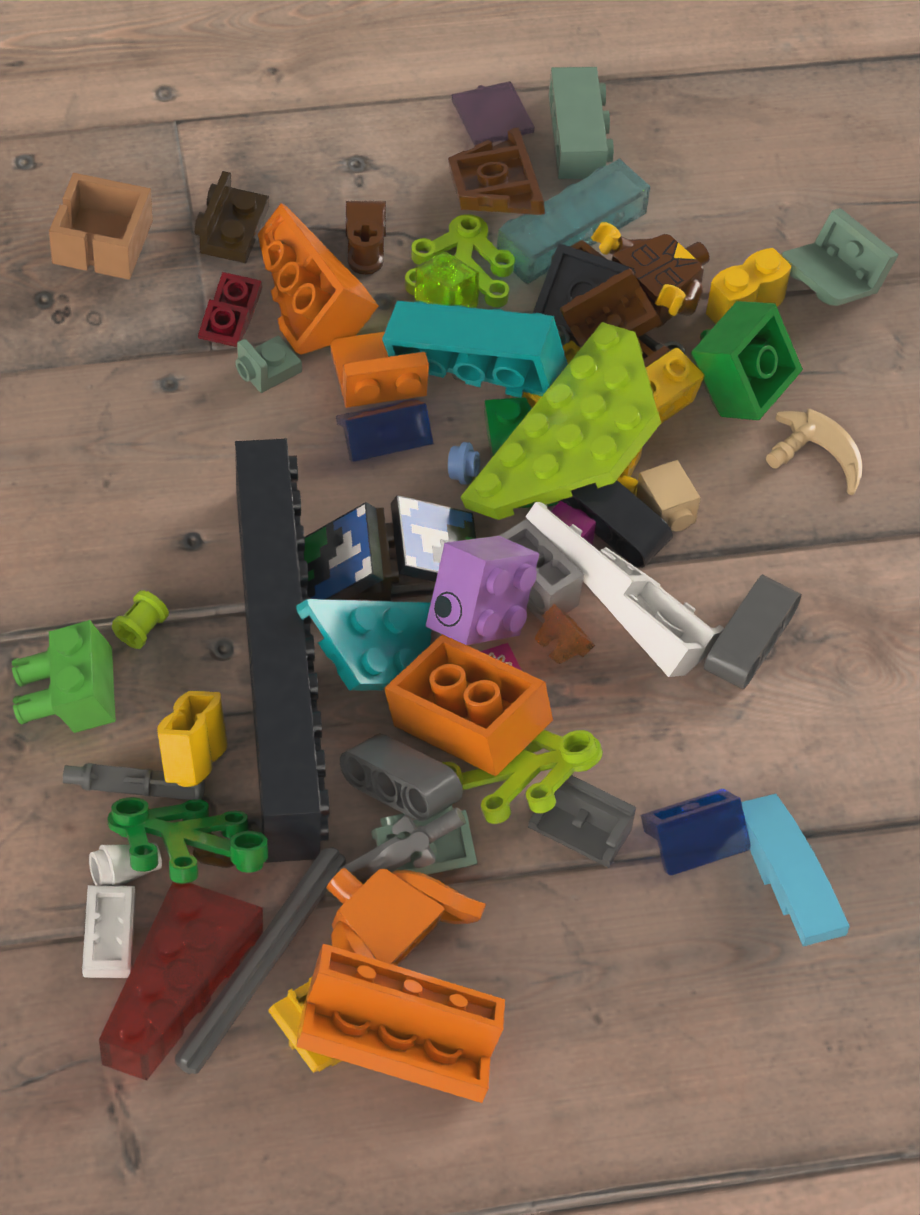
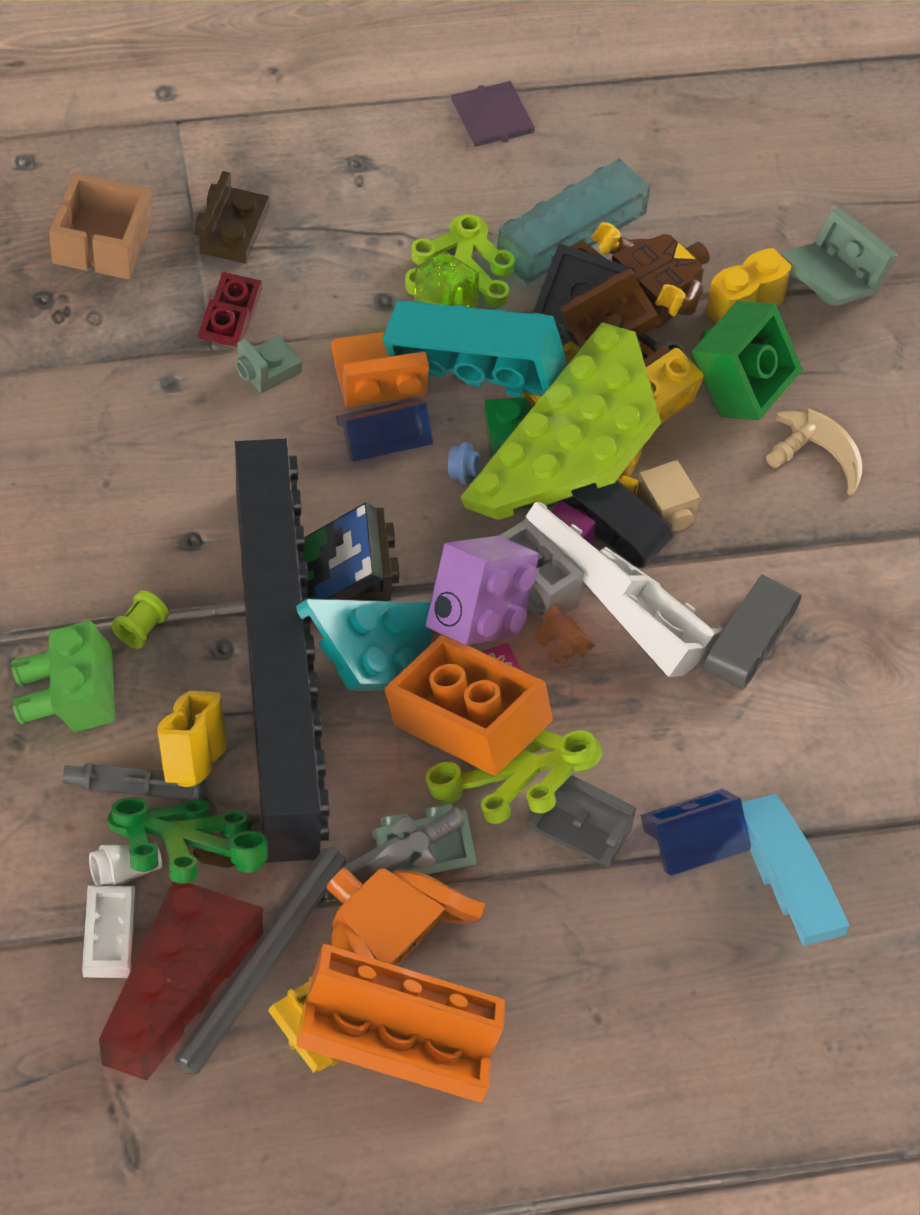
orange wedge [258,203,379,355] -> none
dark grey beam [340,733,463,822] -> none
reddish brown piece [346,201,386,275] -> none
tile [390,495,476,582] -> none
reddish brown wing [448,127,545,215] -> none
sand green brick [548,67,614,179] -> none

